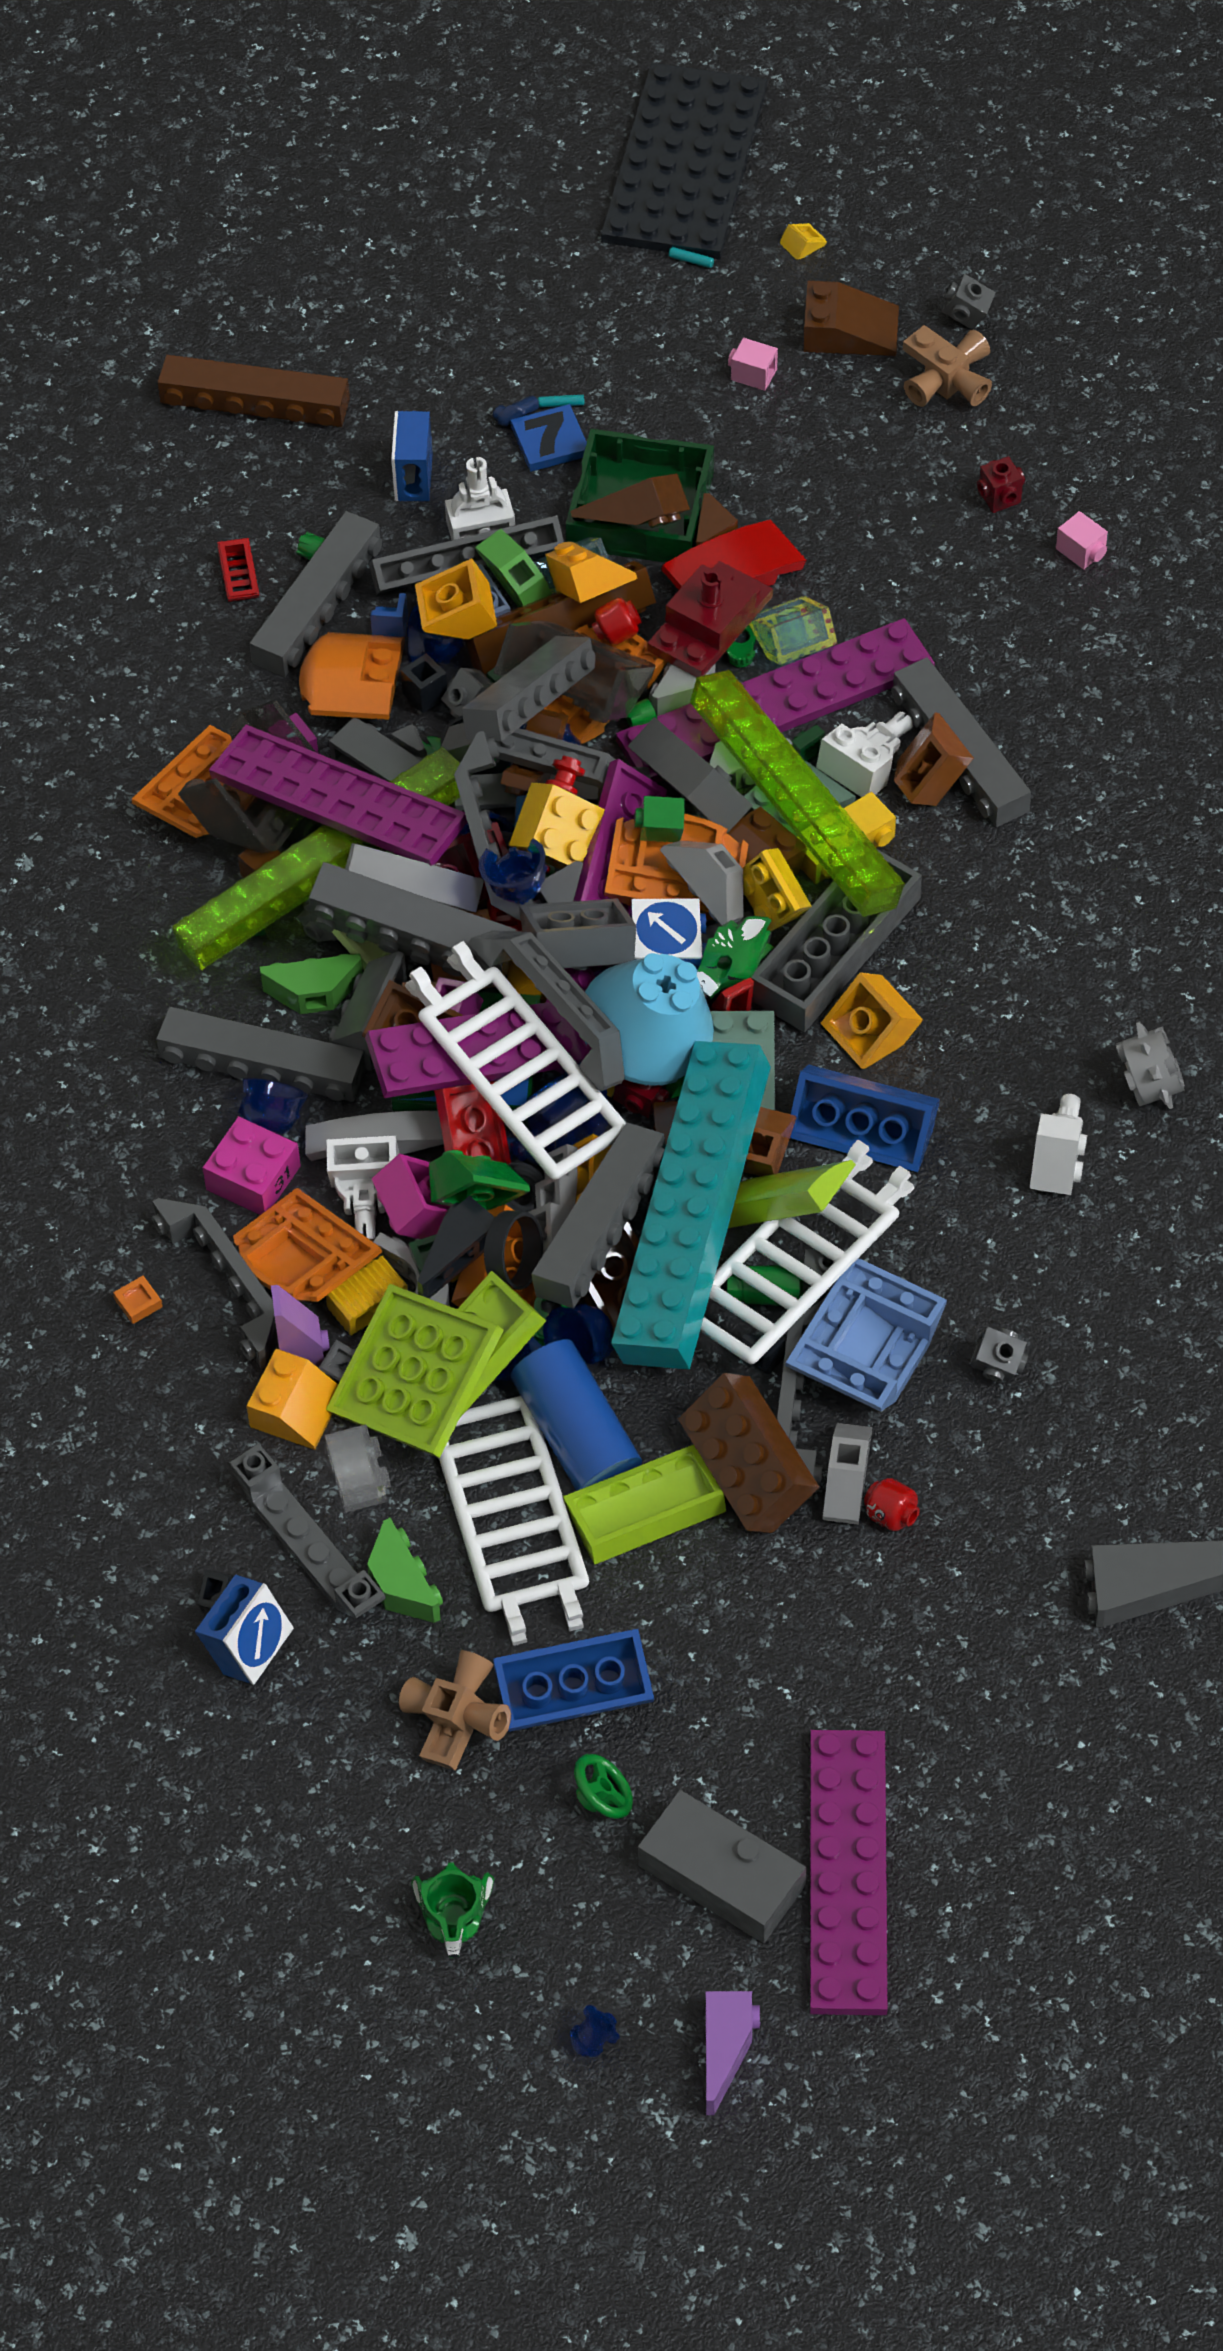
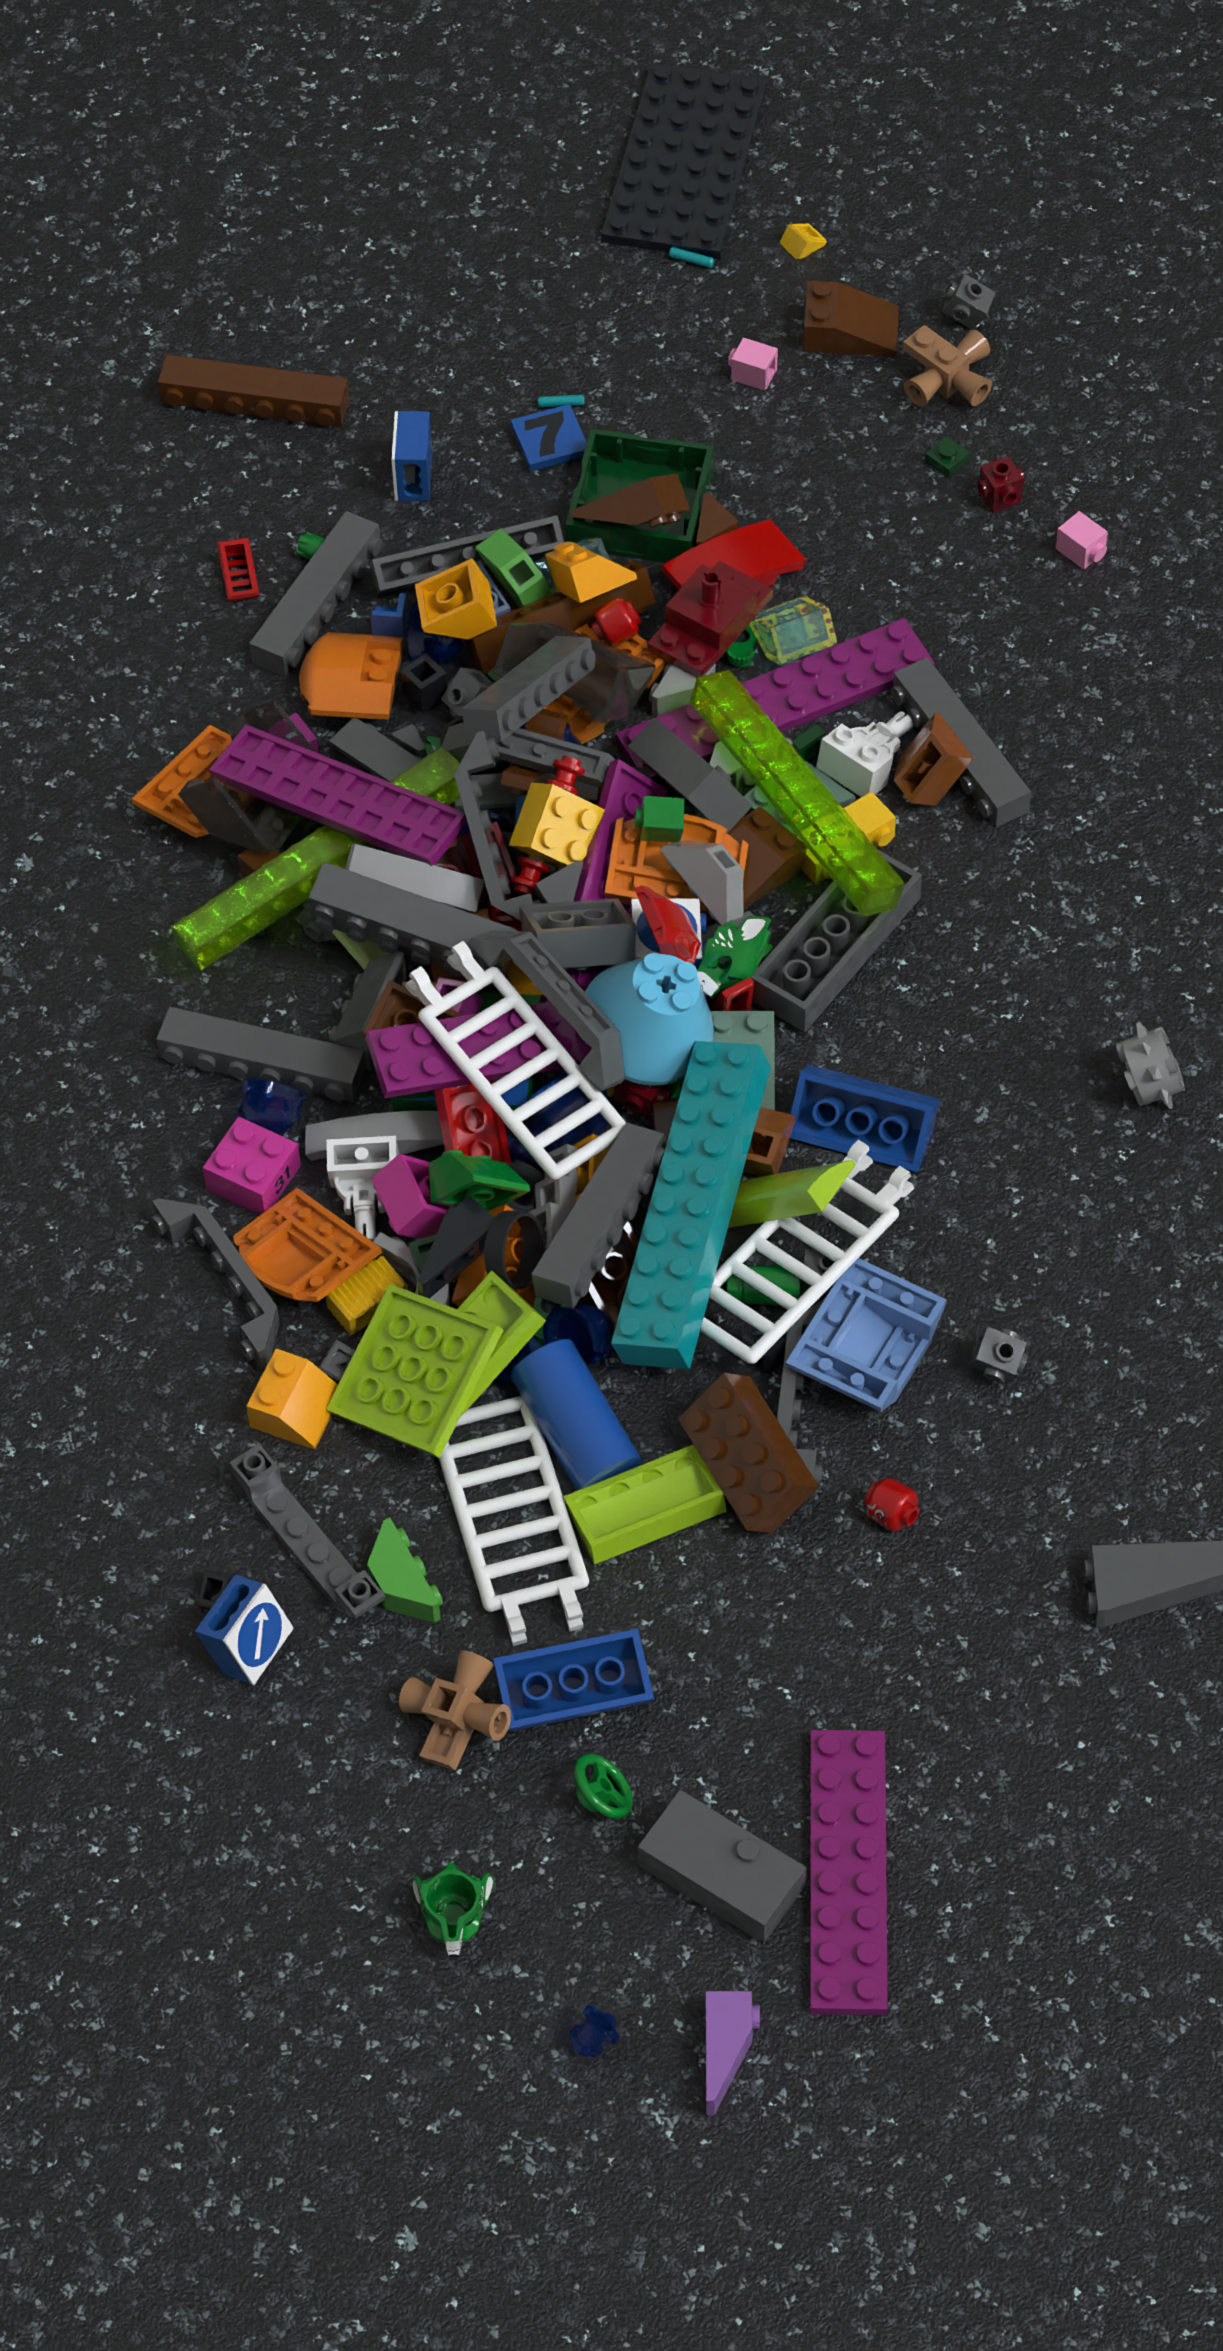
orange plate [113,1275,163,1324] -> none
bright green slope [260,953,363,1014] -> none
medium lavender slope [271,1285,330,1366] -> none
clear brick [325,1424,391,1513] -> none
white brick [445,457,515,540] -> none
clear blue helmet [479,838,548,905] -> none
dark blue arm [492,396,539,426] -> none
green hose [623,698,657,727] -> none
yellow slope [742,848,812,932] -> none
light orange slope [821,972,923,1069] -> none
light grey slope [823,1423,872,1525] -> none
white brick [1030,1094,1087,1195] -> none
none -> red slope [634,885,701,964]
none -> dark green plate [925,436,970,478]

